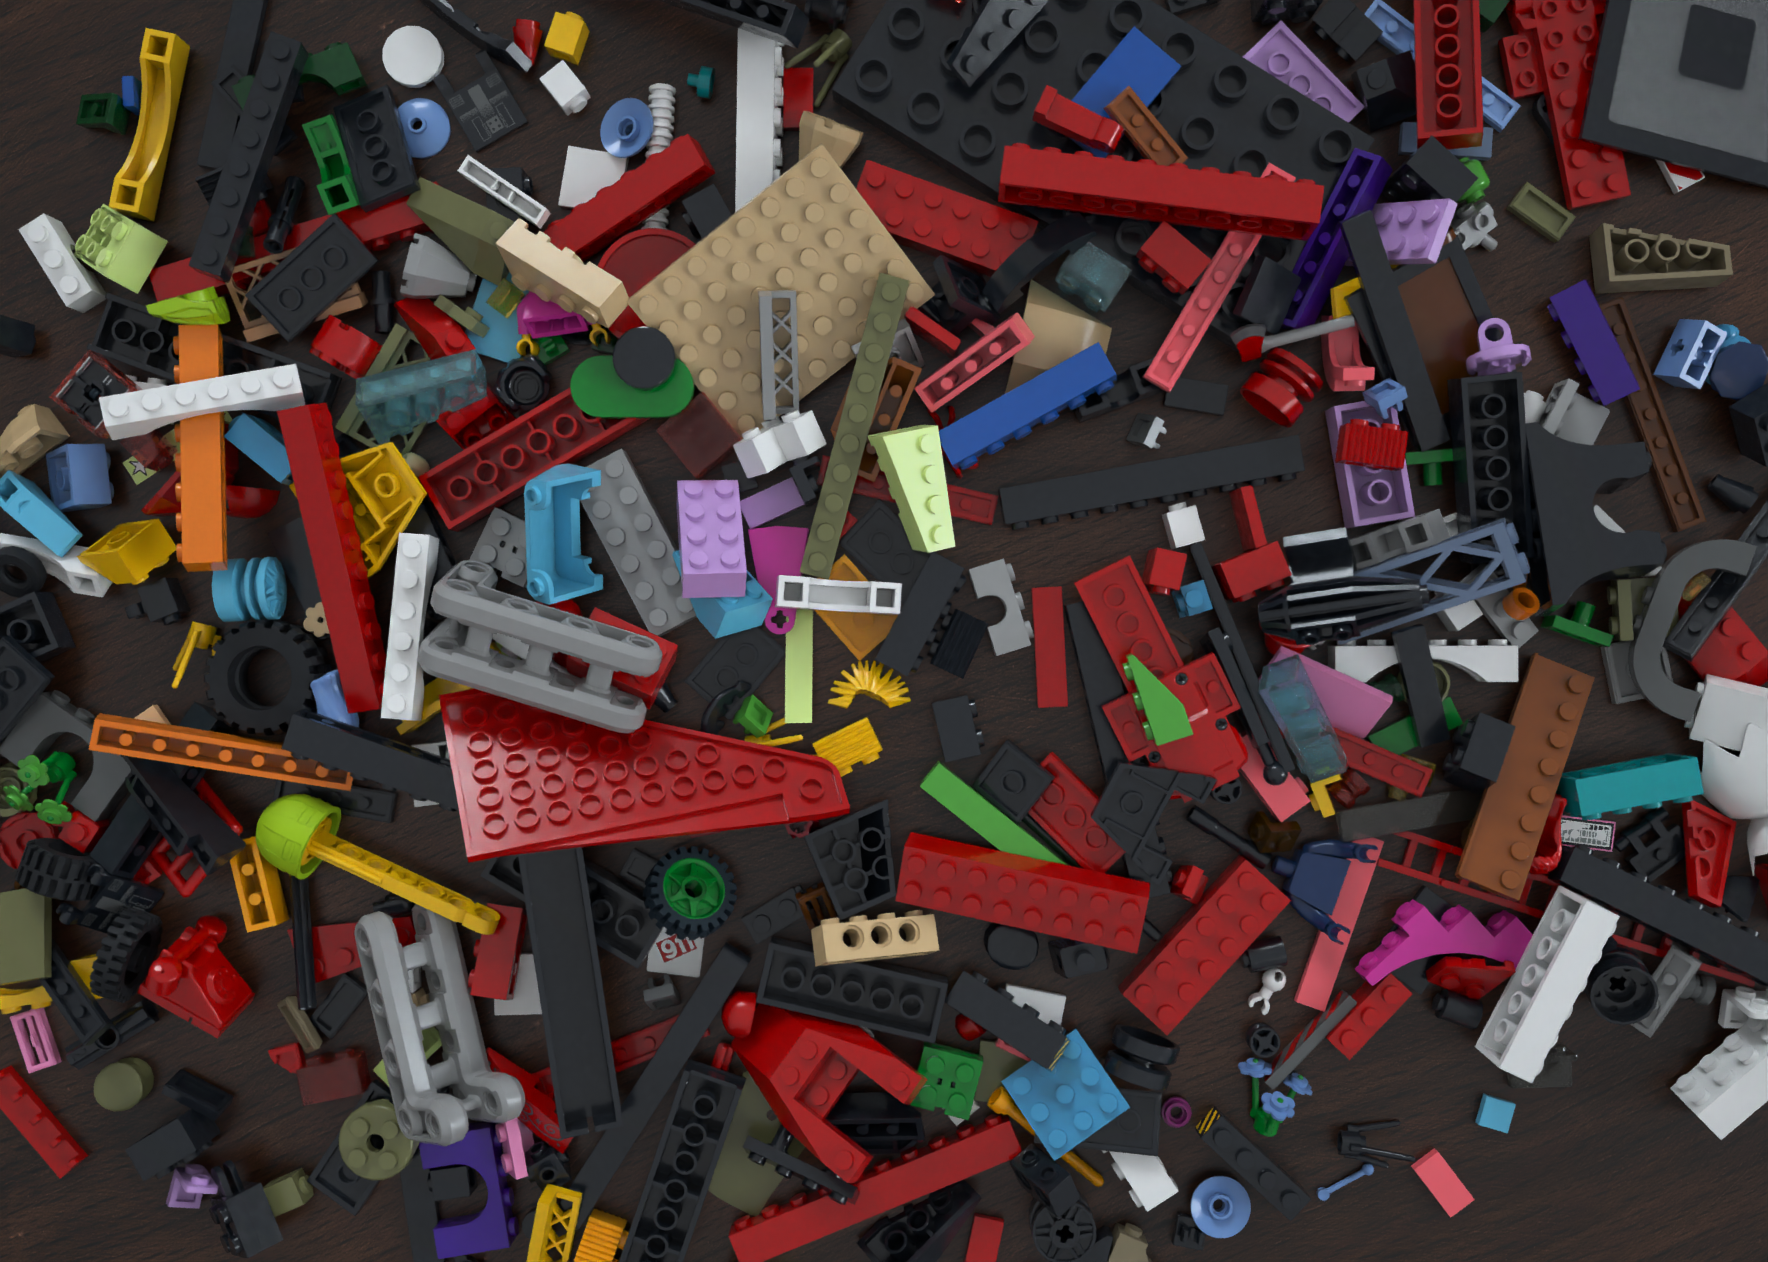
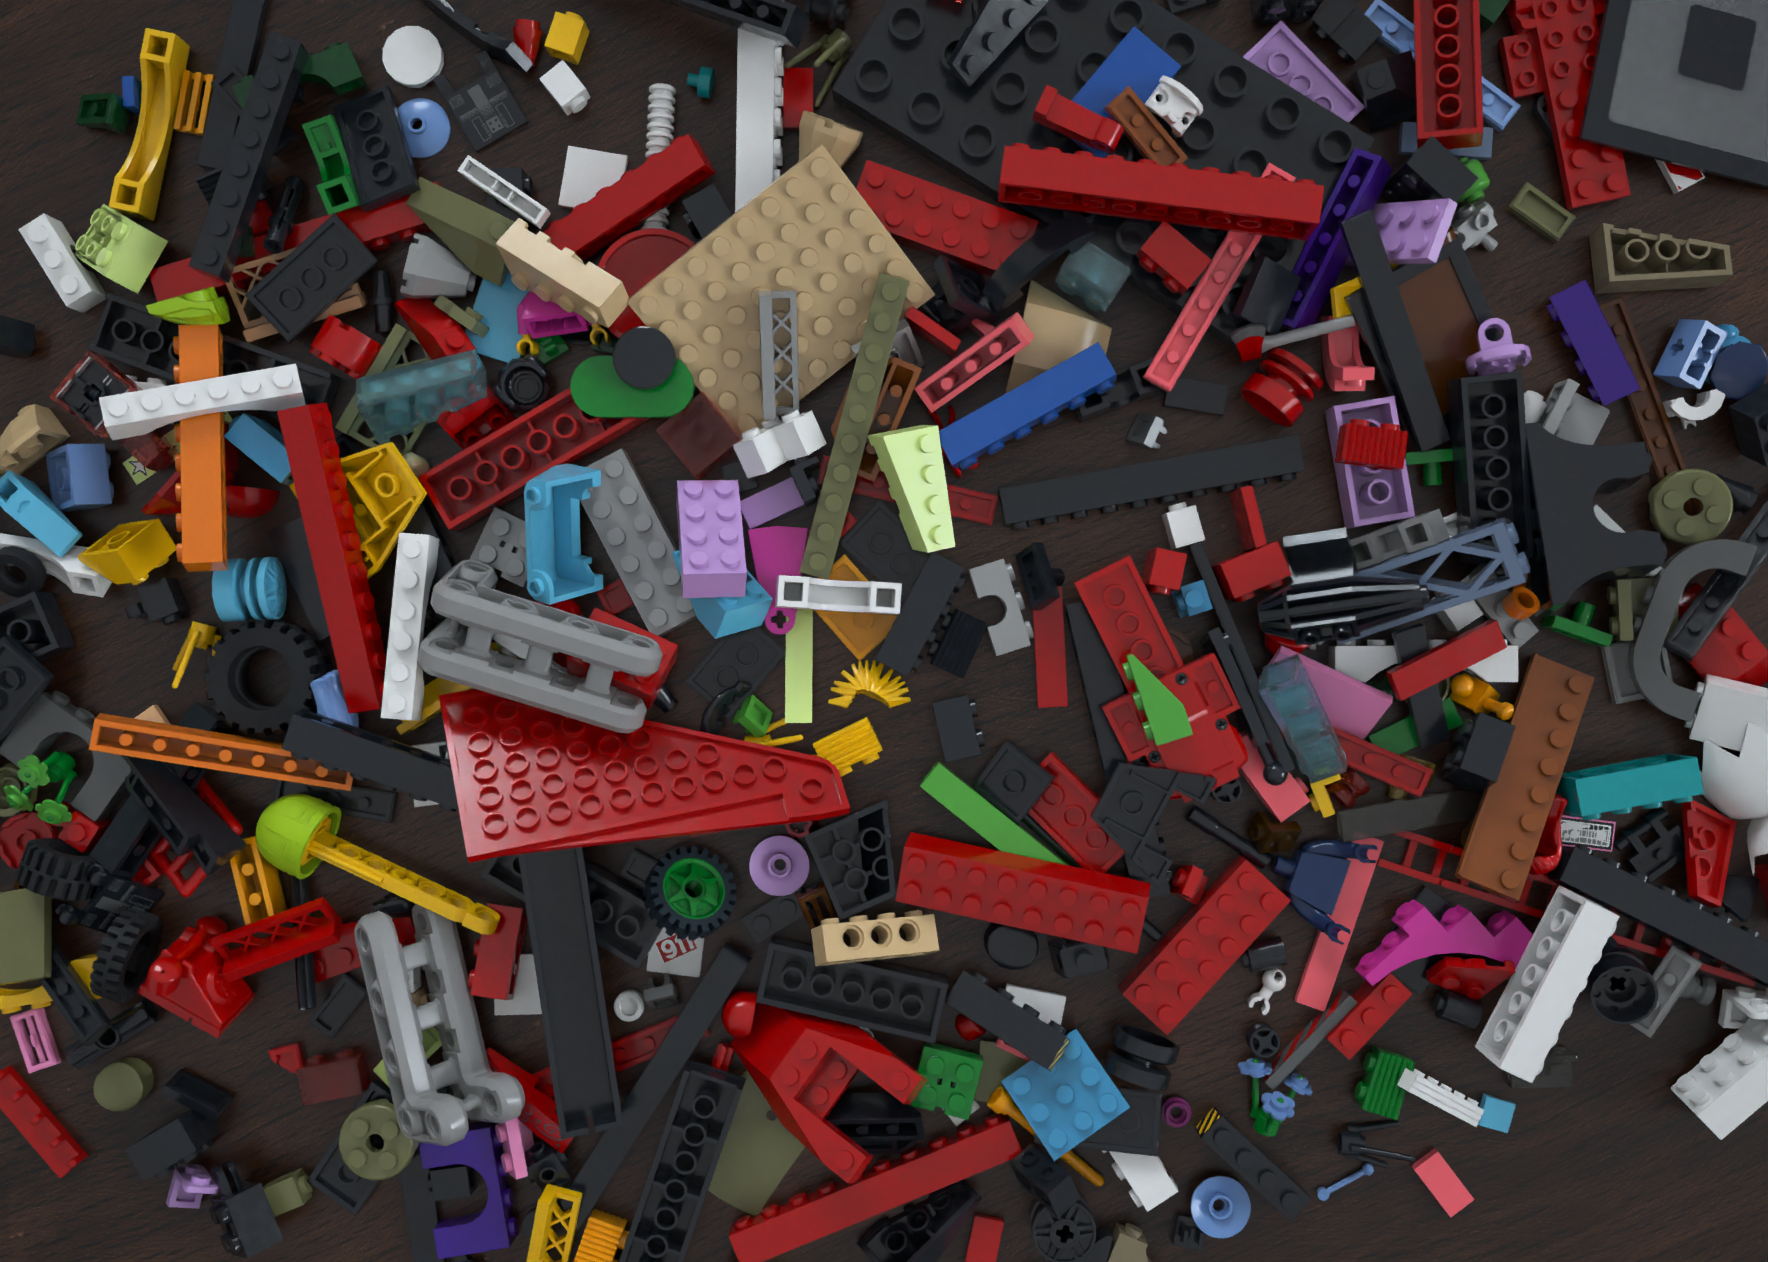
dark tan tile [277,996,323,1054] -> none
tan plant [303,602,329,637] -> none
clear yellow tile [486,278,525,319] -> none
medium blue dish [600,98,653,158] -> none
black plate [743,1124,860,1205] -> none
medium blue tile [1362,378,1408,419] -> none
clear yellow tile [1682,571,1711,601] -> none
none -> light orange tile [173,70,216,136]
none -> red fence [211,897,342,983]
none -> red tile [595,578,635,616]
none -> white tile [614,989,645,1022]
none -> lavender dish [749,835,810,896]
none -> black tile [1015,542,1065,610]
none -> white piece [1145,75,1203,137]
none -> green brick [1354,1046,1415,1120]
none -> red tile [1386,619,1507,701]
none -> white piece [1397,1068,1484,1127]
none -> light orange piece [1449,673,1514,721]
none -> olive plate [1648,469,1733,545]
none -> white piece [1662,389,1725,429]

